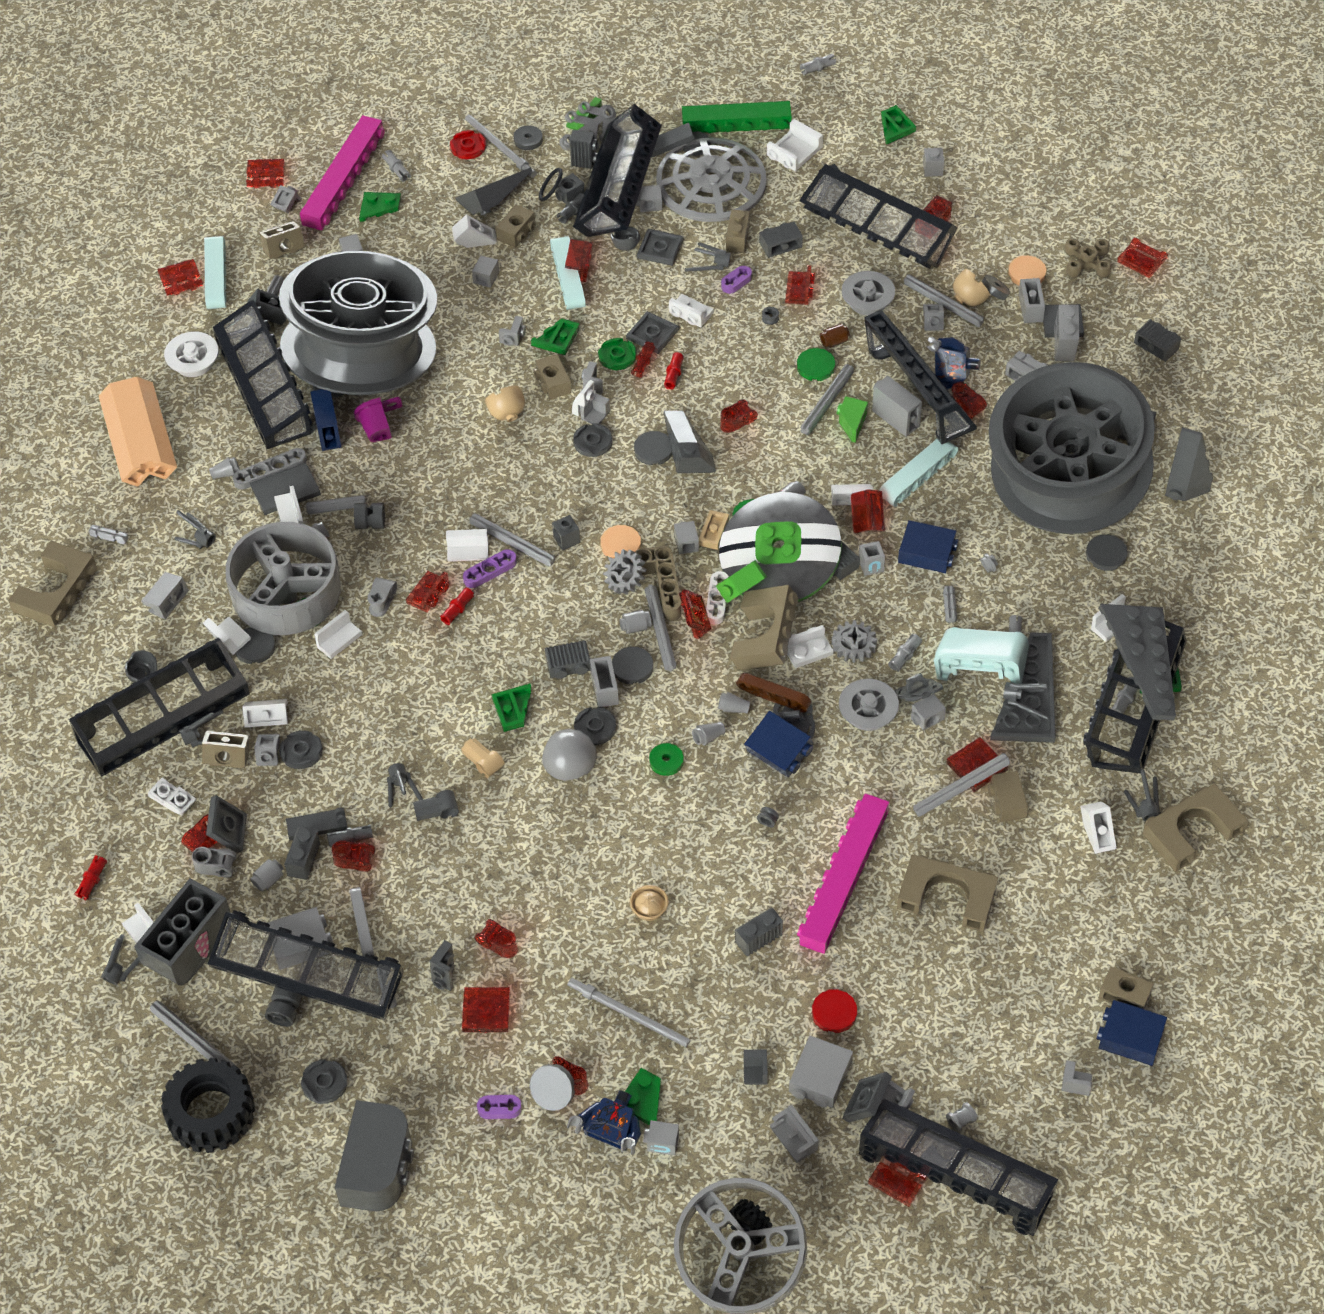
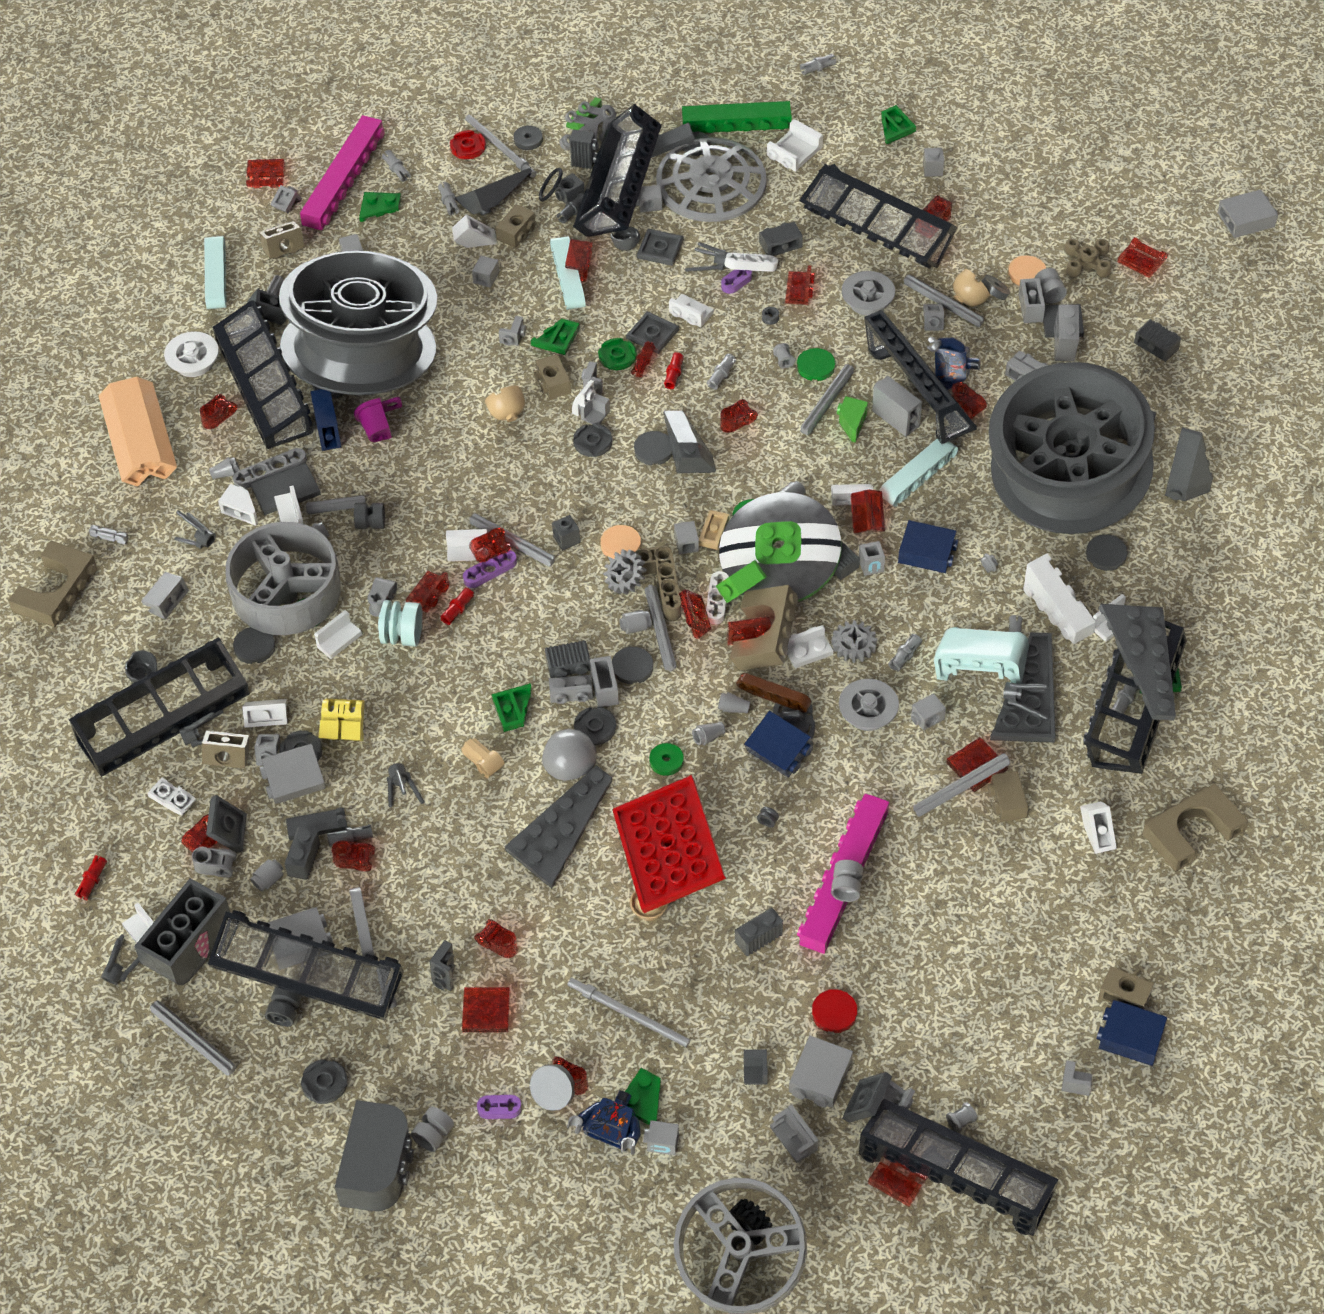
clear red plate [157,259,203,296] -> none
black tyre [161,1058,255,1153] -> none
white panel [203,617,251,655] -> none
dark grey piece [413,790,459,821] -> none
dark tan brick [726,209,750,253] -> none
reddish brown brick [820,323,850,348] -> none
dark grey shield [894,673,943,702] -> none
dark tan arch [897,854,998,932] -> none
light grey axle [943,586,957,623] -> none
dark grey plant [1124,770,1161,821] -> none
none -> clear red piece [199,394,237,429]
none -> white slope [218,484,258,526]
none -> light grey brick [259,744,325,804]
none -> light yellow hips [319,699,365,741]
none -> light aqua wheel [378,600,423,647]
none -> light grey wheel [410,1106,454,1152]
none -> light grey pin [438,182,459,216]
none -> clear red piece [469,527,511,562]
none -> dark grey wing [504,765,612,889]
none -> light grey bracket [549,675,593,704]
none -> red piece [612,775,726,914]
none -> light grey pin [707,354,736,390]
none -> white beam [724,253,778,272]
none -> clear red plate [726,616,771,645]
none -> light grey bush [773,343,795,369]
none -> light grey wheel [831,860,863,902]
none -> white wedge [1024,553,1096,644]
none -> light grey wheel [1035,268,1067,304]
none -> light grey brick [1218,189,1278,238]

